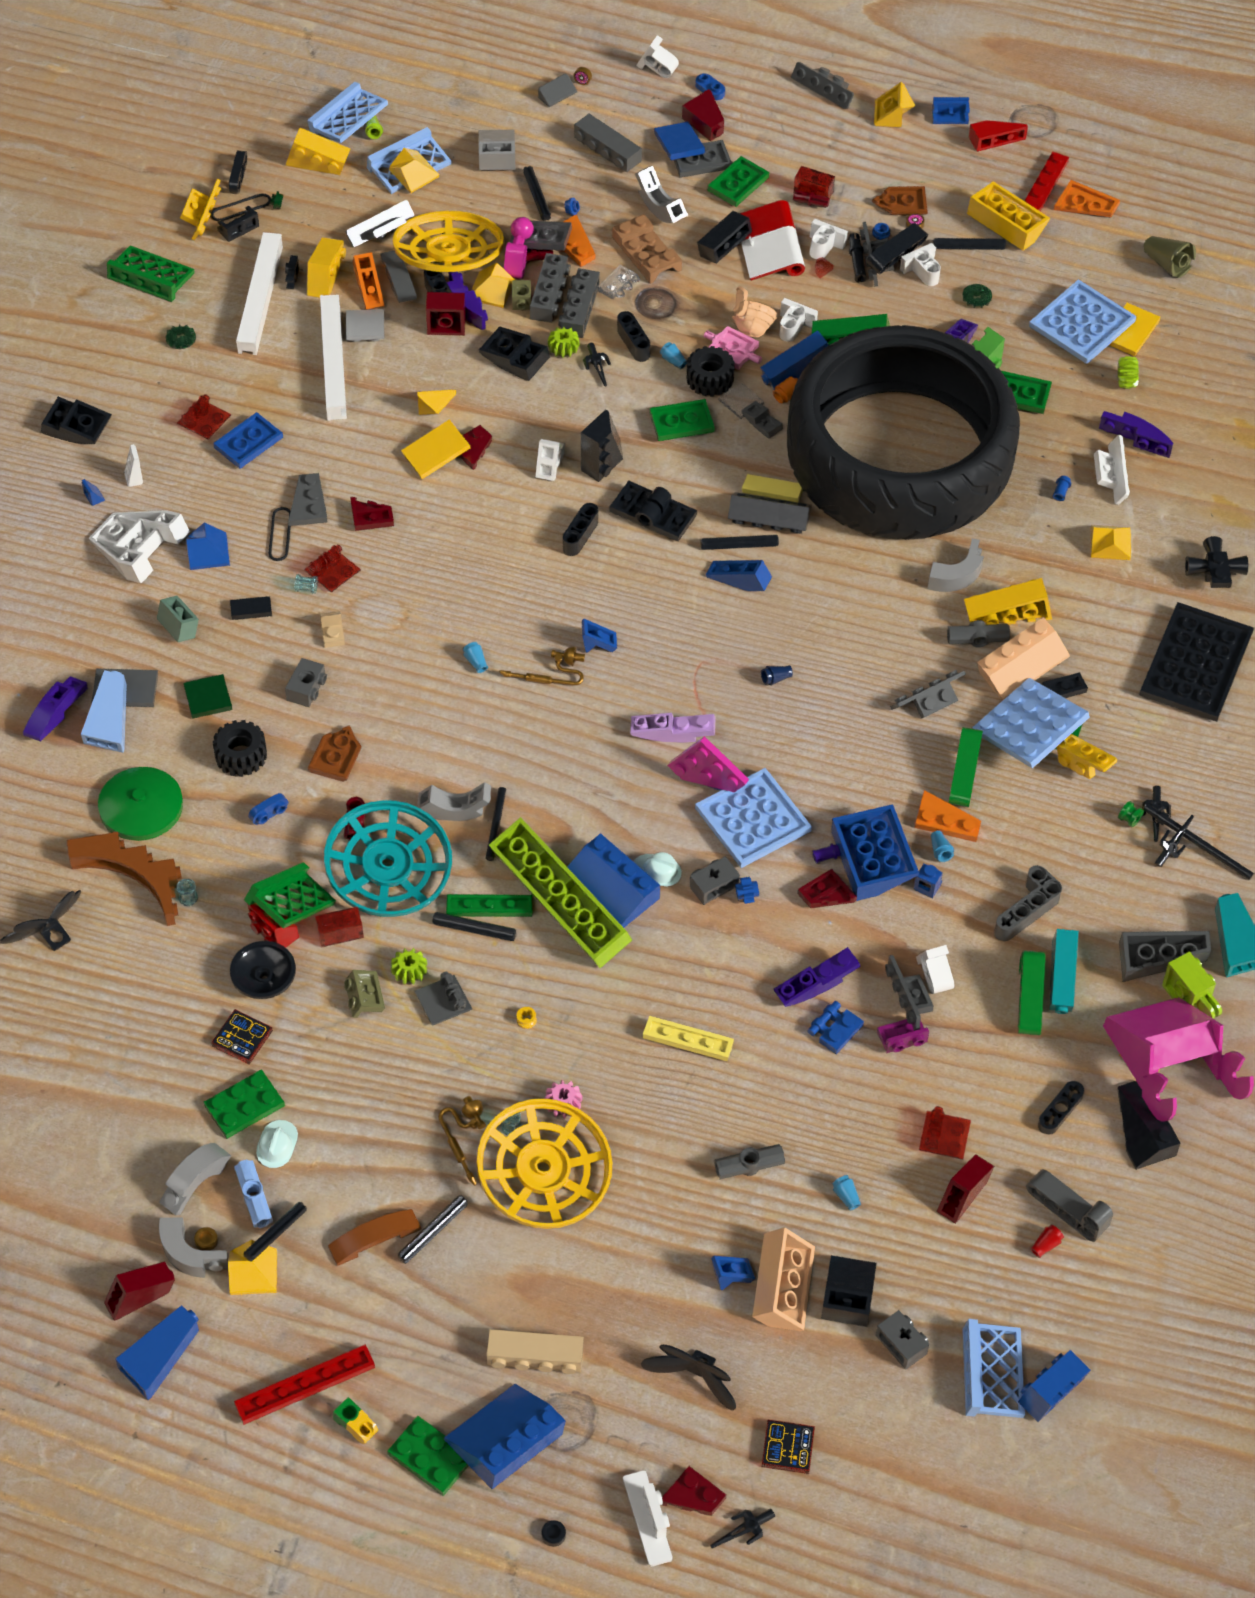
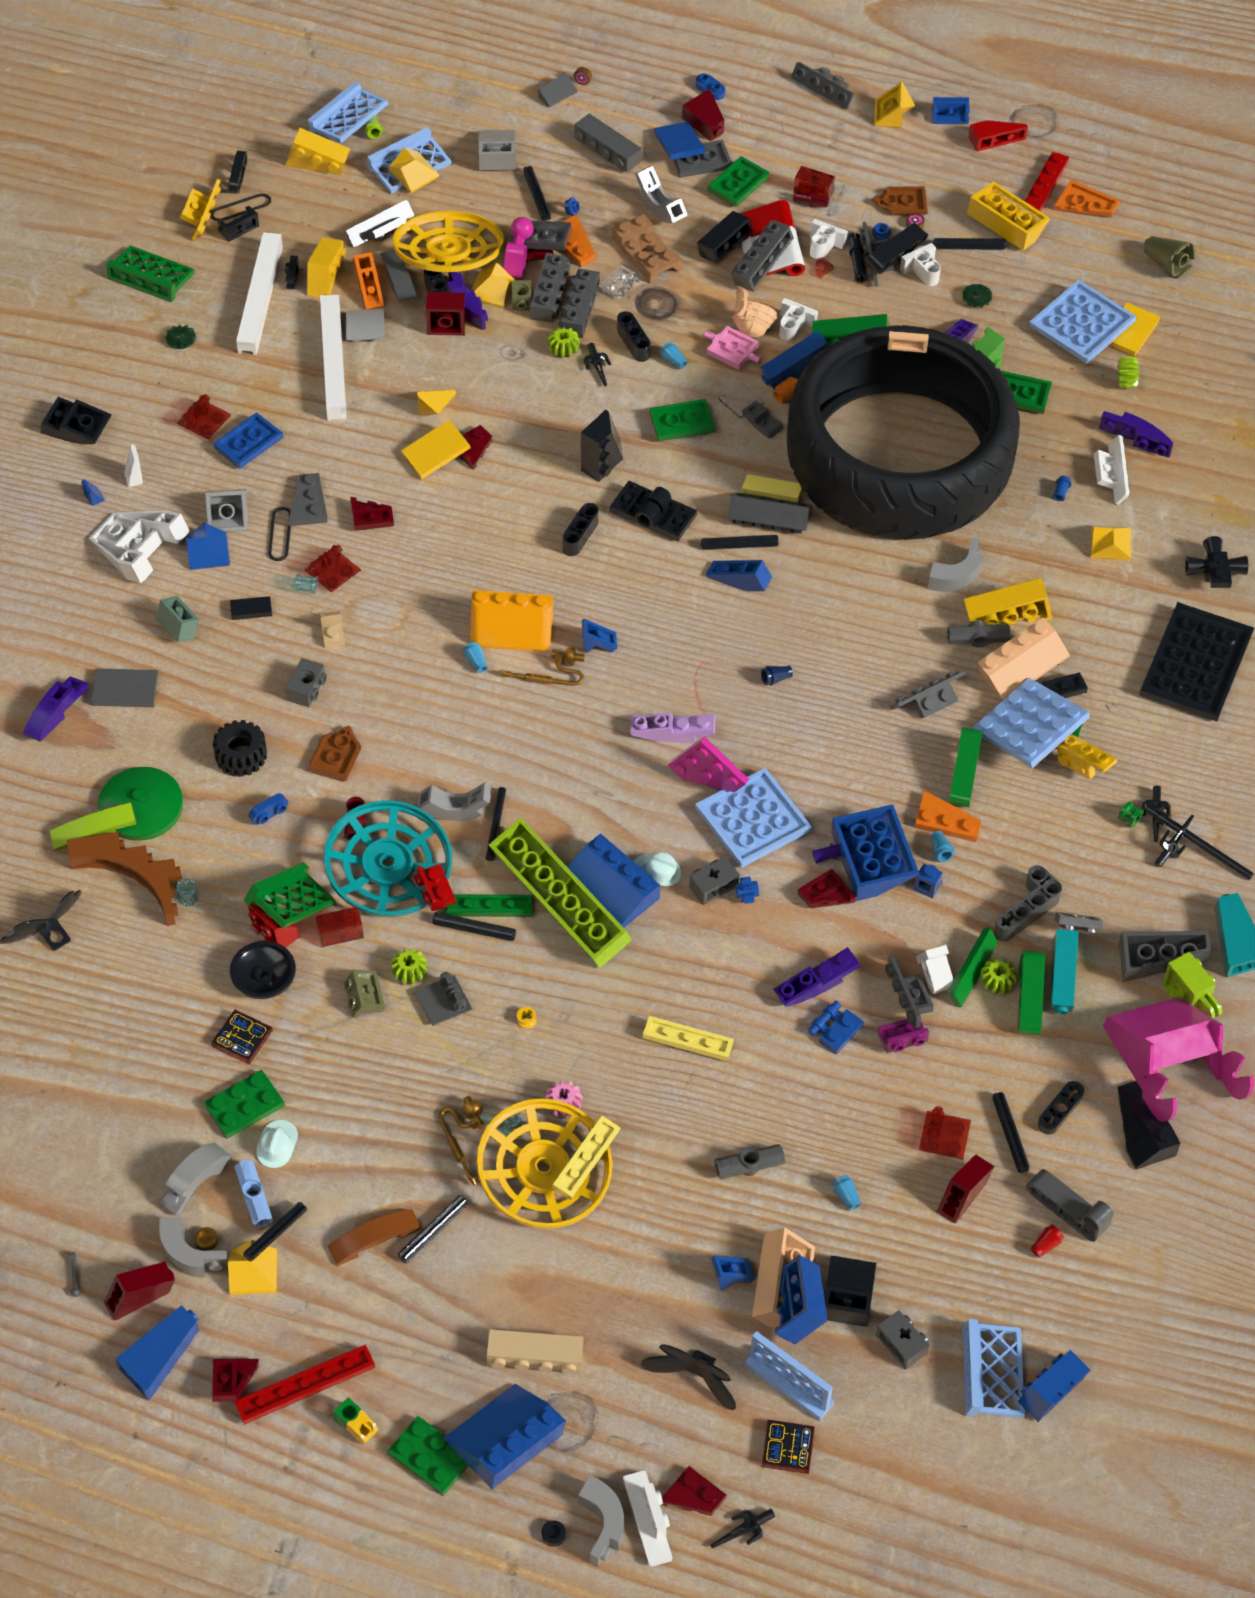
light blue slope [81,670,127,753] -> none
dark green tile [183,674,233,719] -> none
dark green plate [270,191,284,209] -> none
black slope [479,326,550,381] -> none
white tile [535,439,565,481] -> none
white tile [636,35,679,78] -> none
black tyre [686,346,735,397] -> none
none -> lime slope [50,802,136,851]
none -> dark grey hinge [70,1252,80,1297]
none -> light grey slope [205,489,248,531]
none -> dark red wing [212,1359,259,1402]
none -> red bracket [414,864,456,911]
none -> light orange windscreen [470,590,553,652]
none -> light yellow plate [552,1116,621,1200]
none -> light grey arch [578,1475,624,1567]
none -> dark grey brick [731,220,794,292]
none -> light blue fence [744,1331,834,1421]
none -> blue wedge [775,1255,828,1344]
none -> light nougat tile [888,331,929,353]
none -> green tile [947,927,998,1007]
none -> lime gear [980,958,1017,995]
none -> black axle [992,1092,1030,1173]
none -> flat silver plate [1055,912,1103,933]

